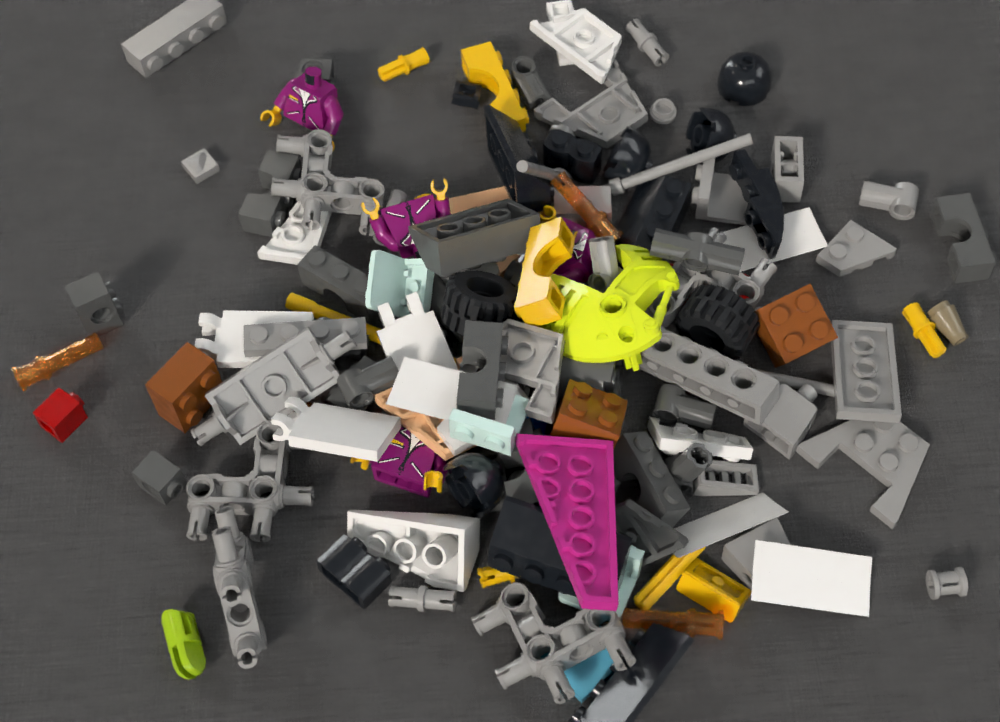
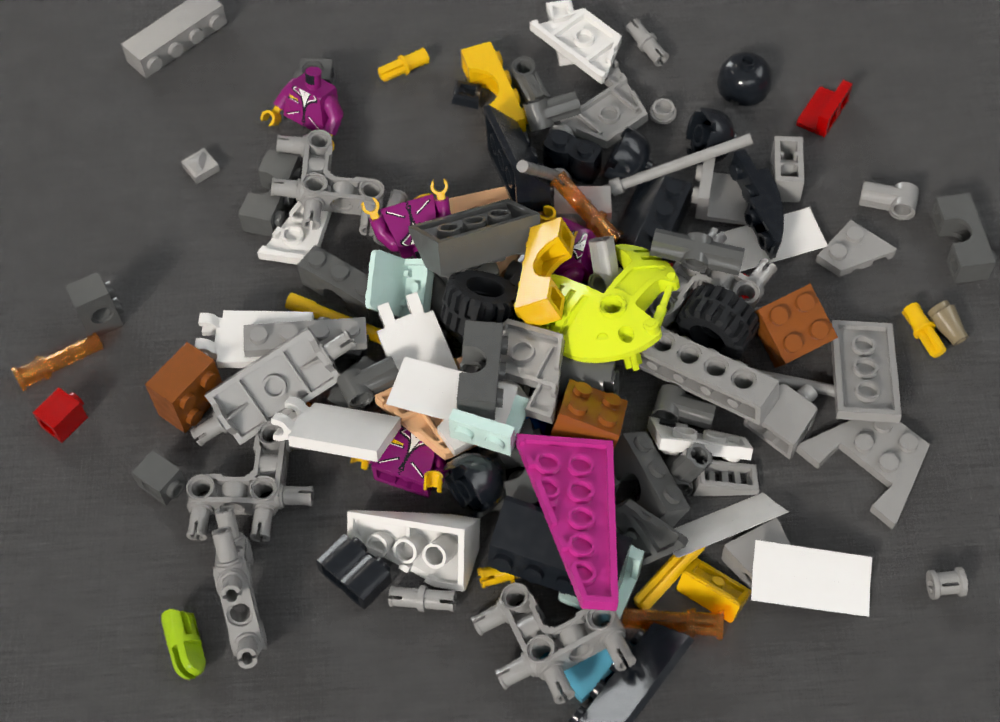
none -> dark grey piece [523,91,581,131]
none -> red panel [796,80,853,138]

